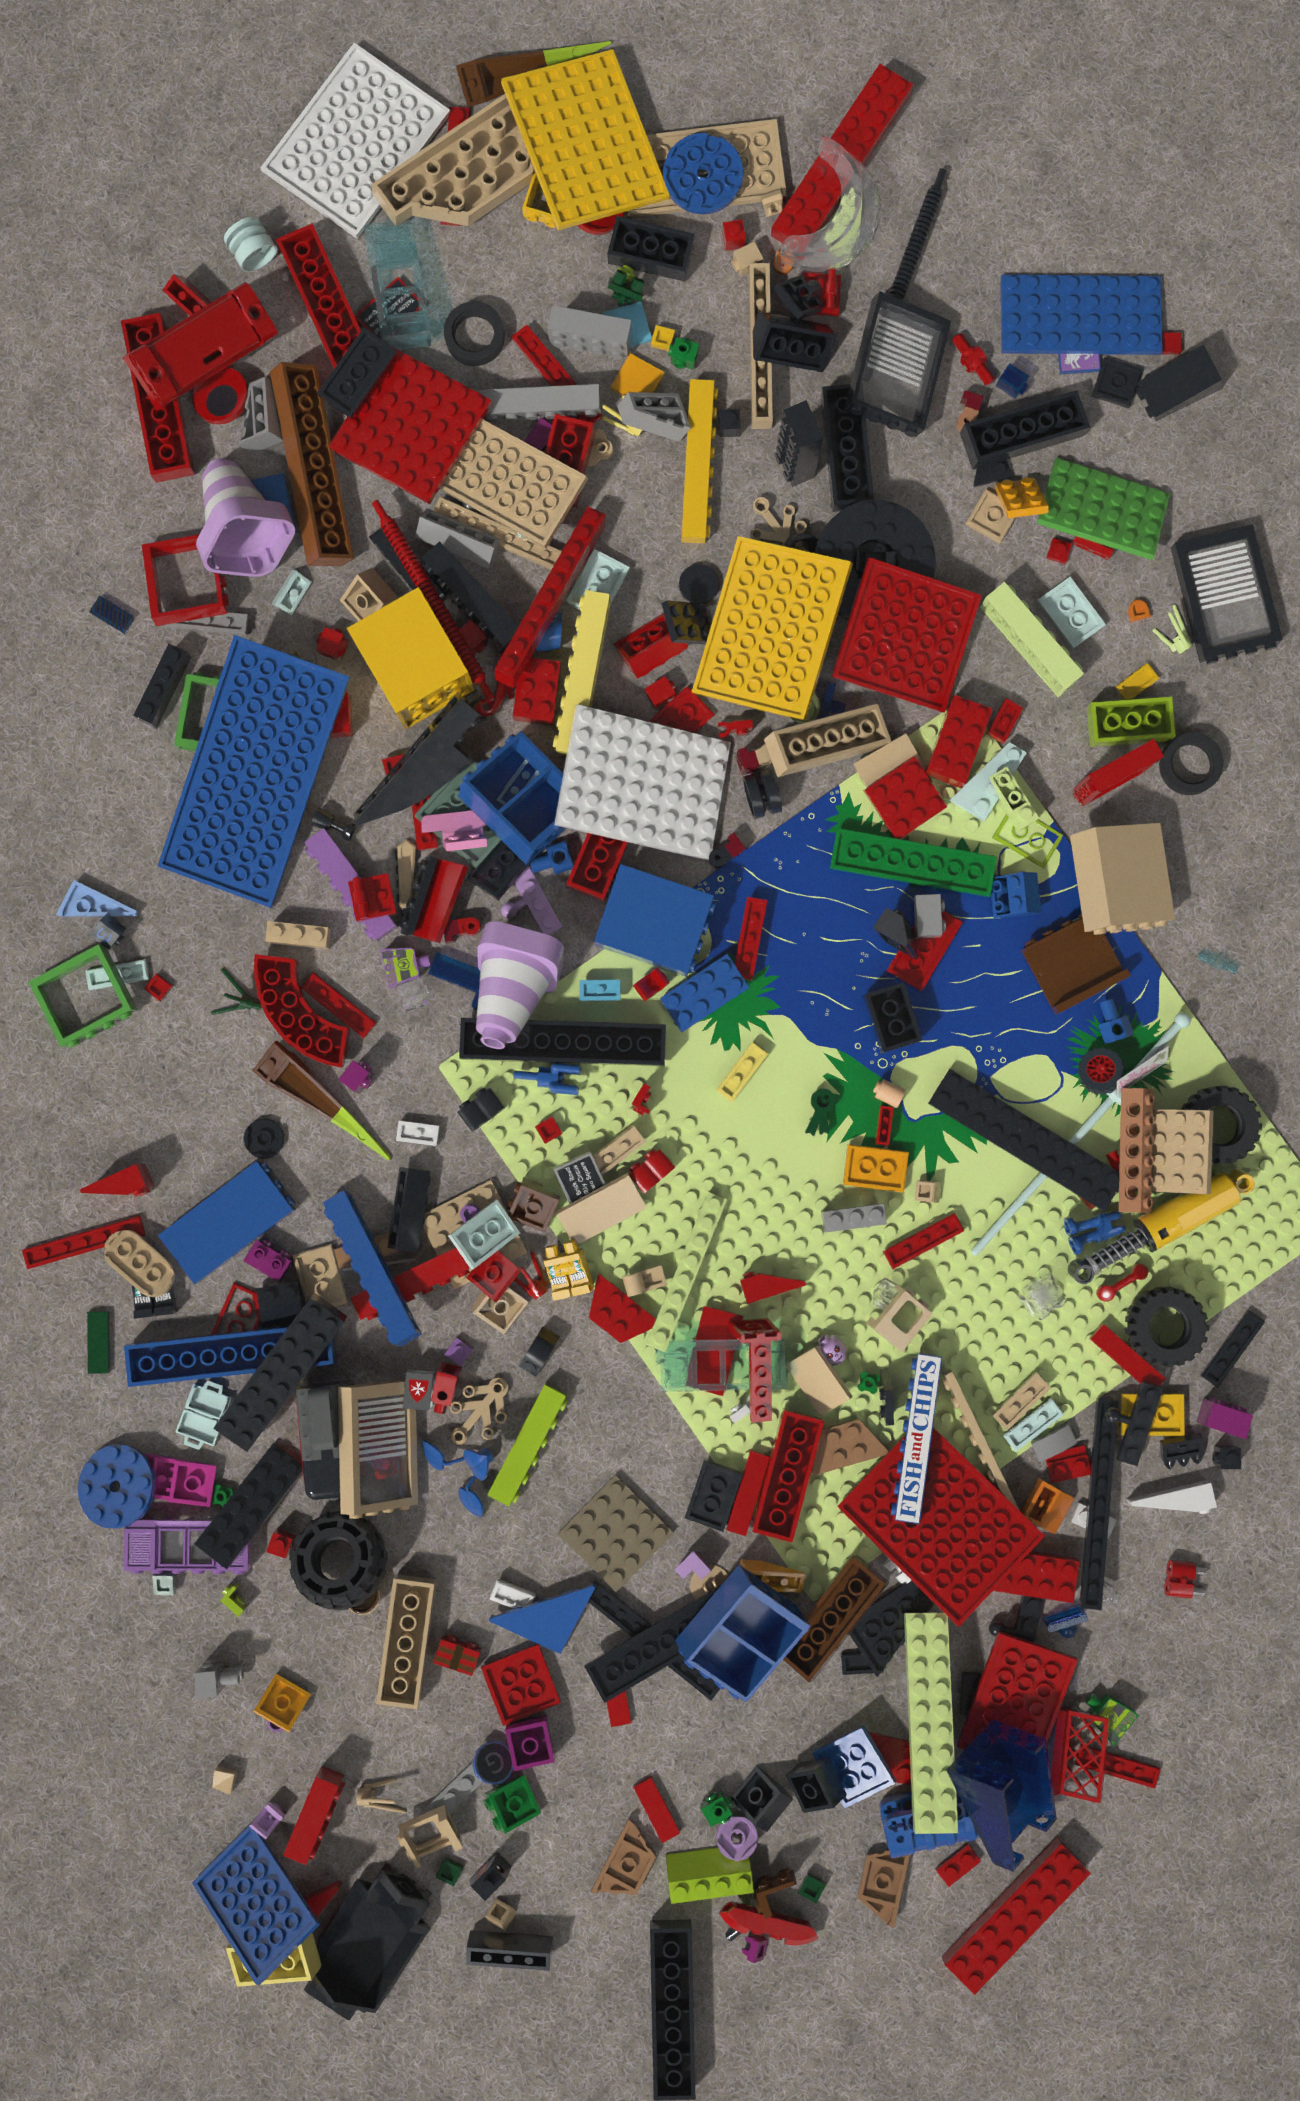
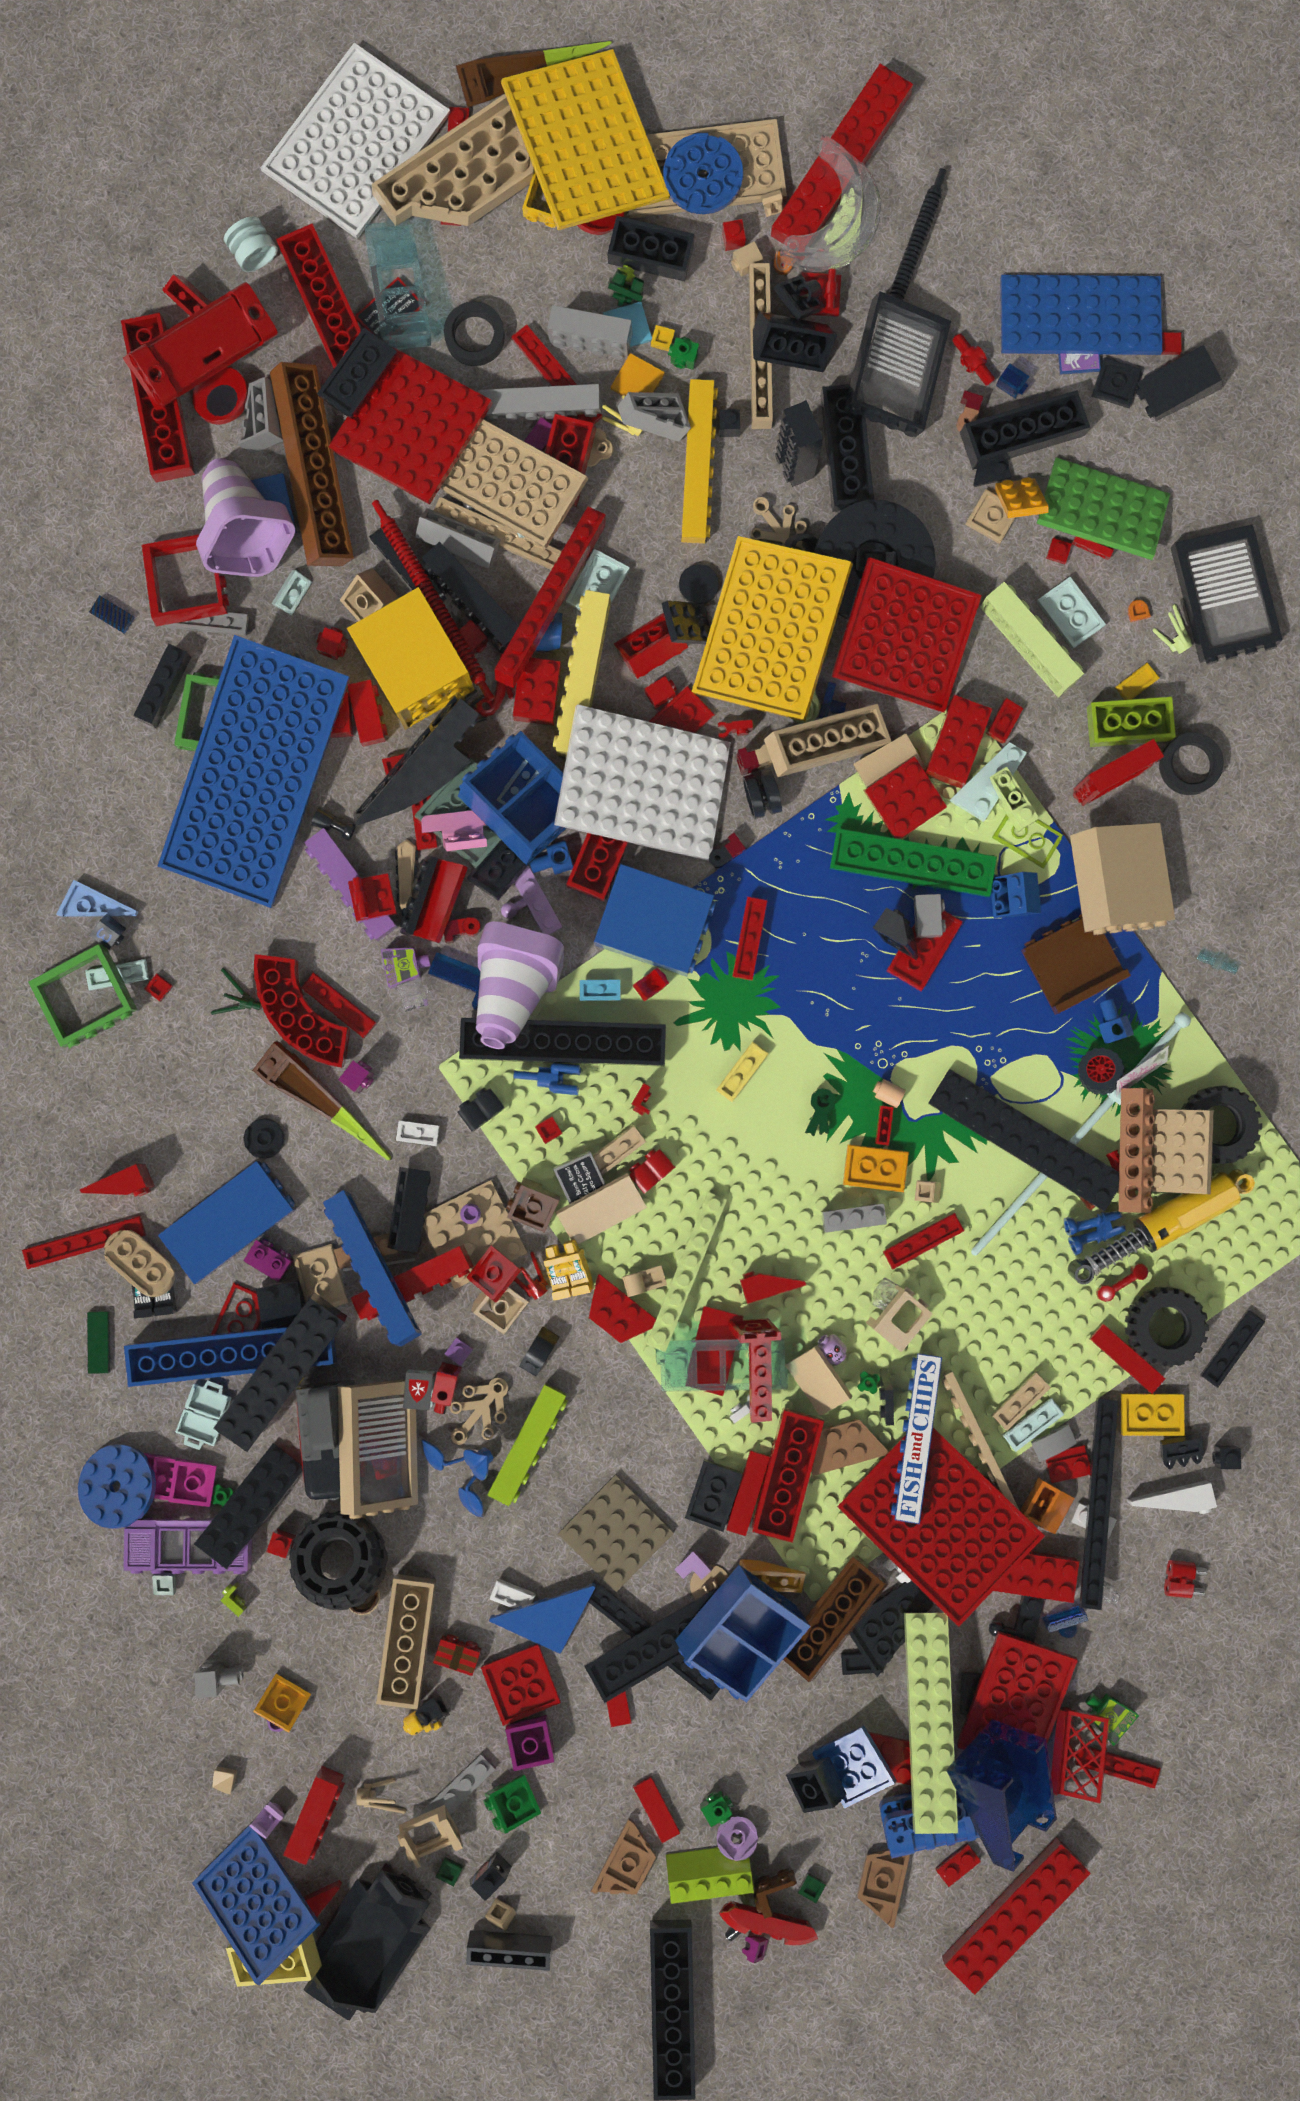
tan brick [265,921,331,950] -> none
light aqua plate [448,1200,520,1269] -> none
black tile [472,1741,513,1785] -> none
blue plate [660,954,750,1032] -> none
black slope [731,1766,793,1832] -> none
black brick [863,982,923,1054] -> none
clear brick [1017,1274,1067,1320] -> none
black plate [1104,1381,1163,1466] -> none
magenta brick [1196,1397,1253,1439] -> none
none -> red brick [348,679,388,747]
none -> piece [403,1696,450,1735]

